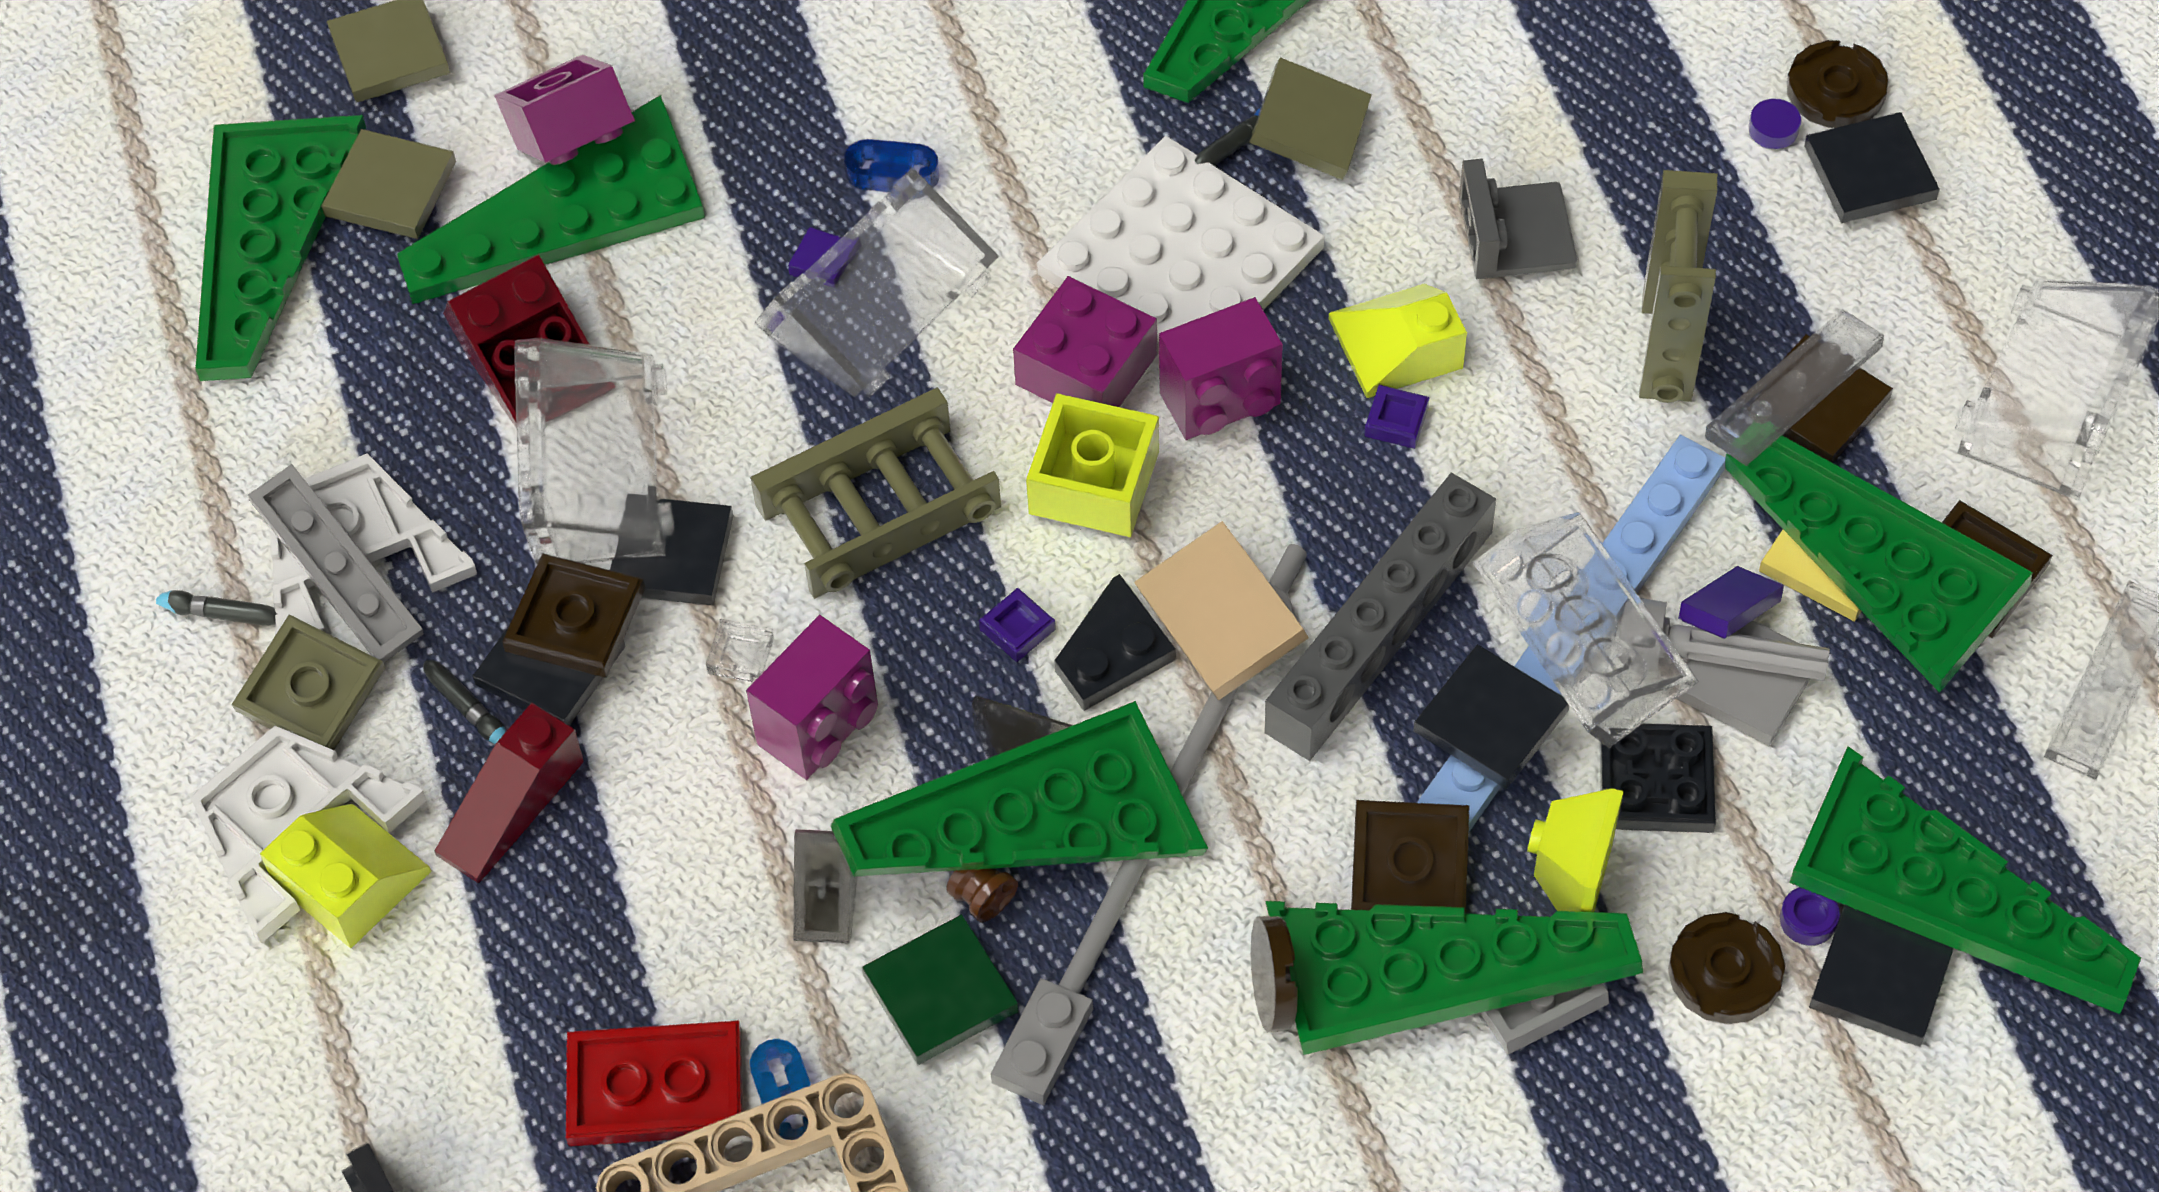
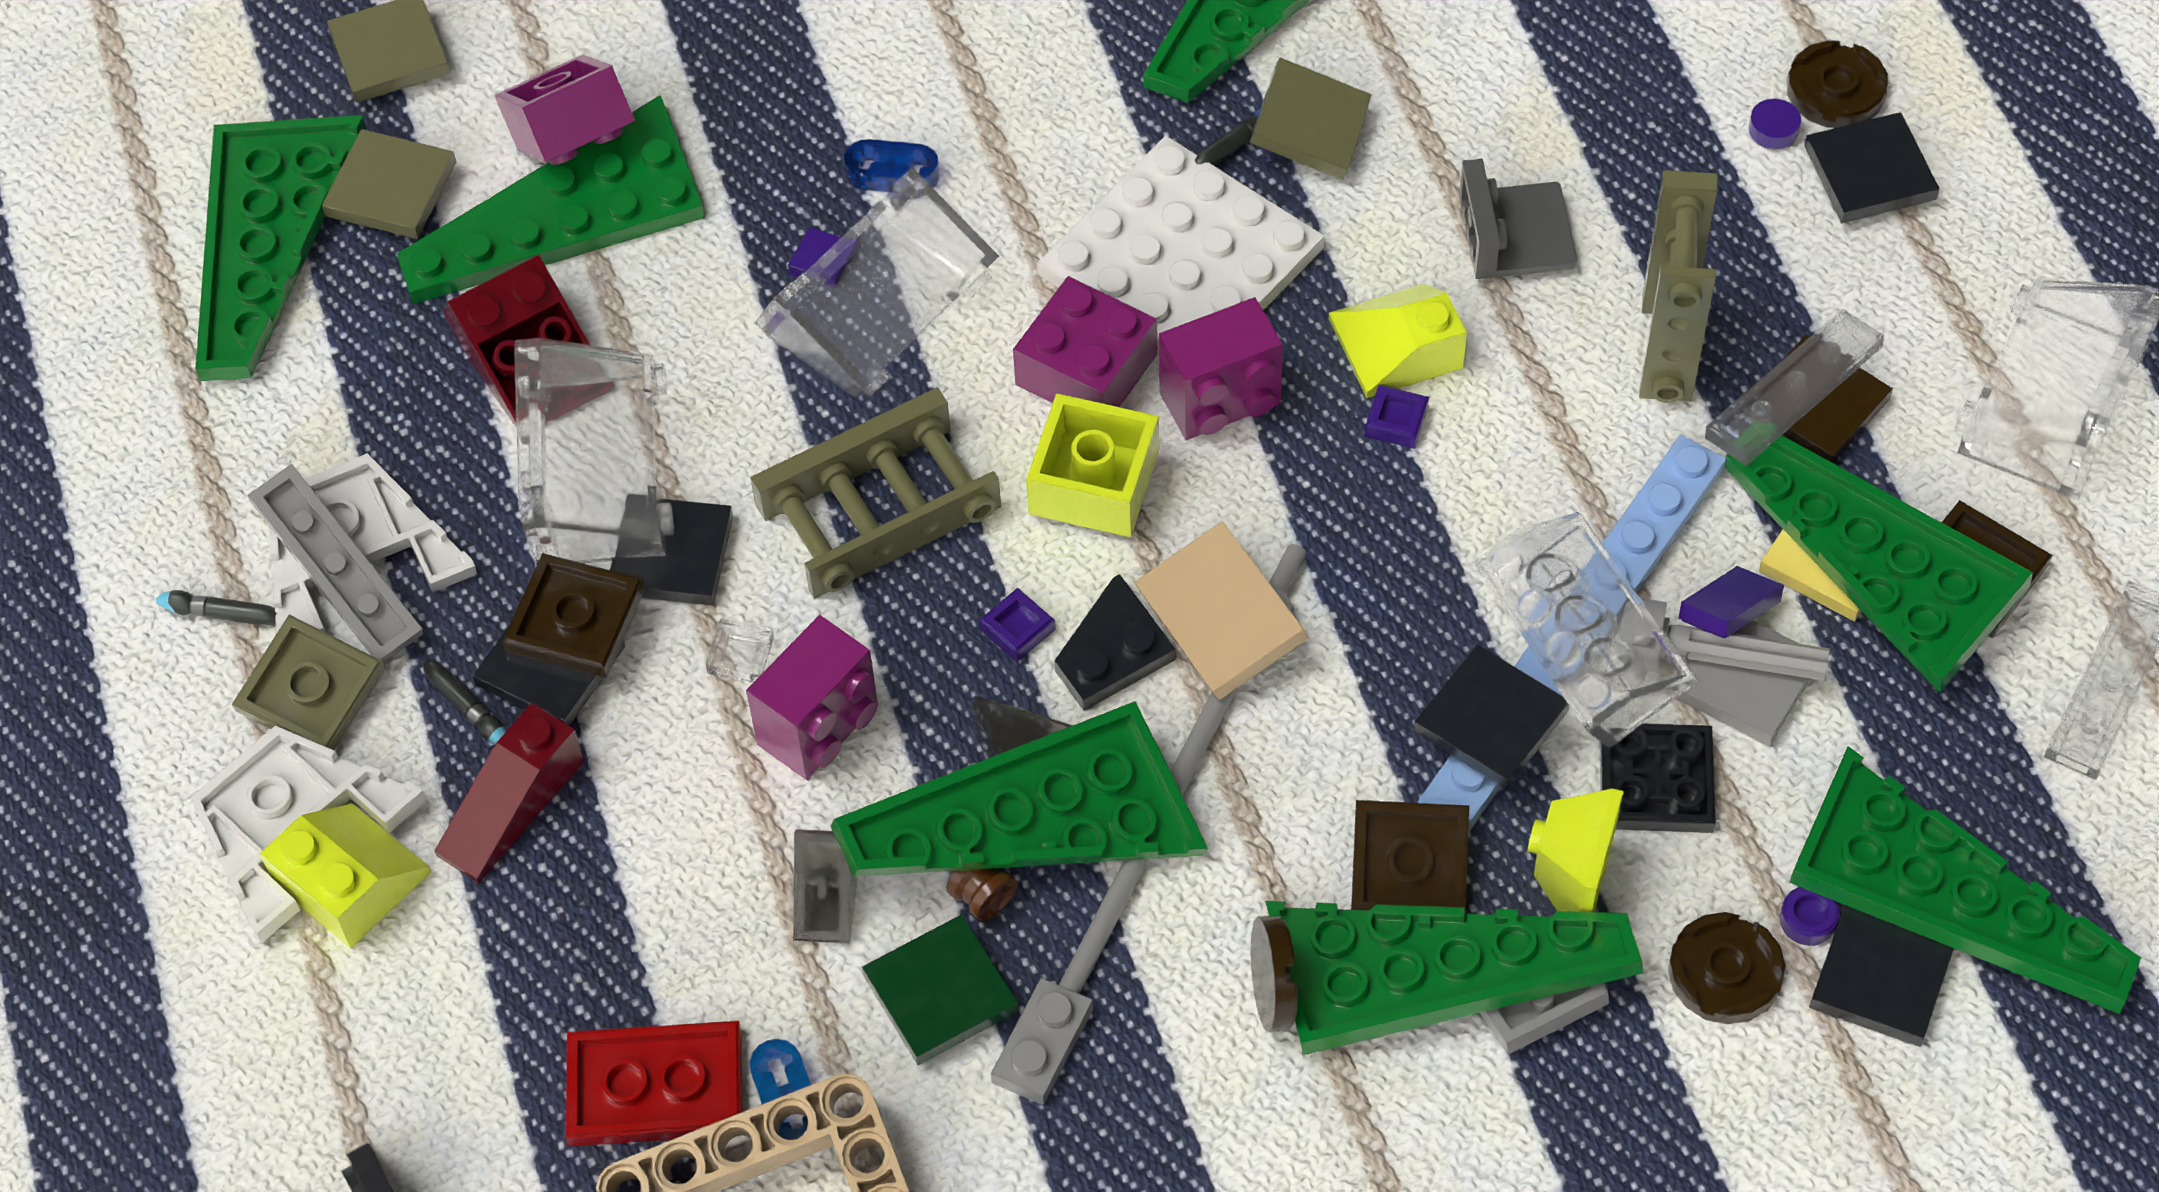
dark grey brick [1264,472,1496,761] -> none

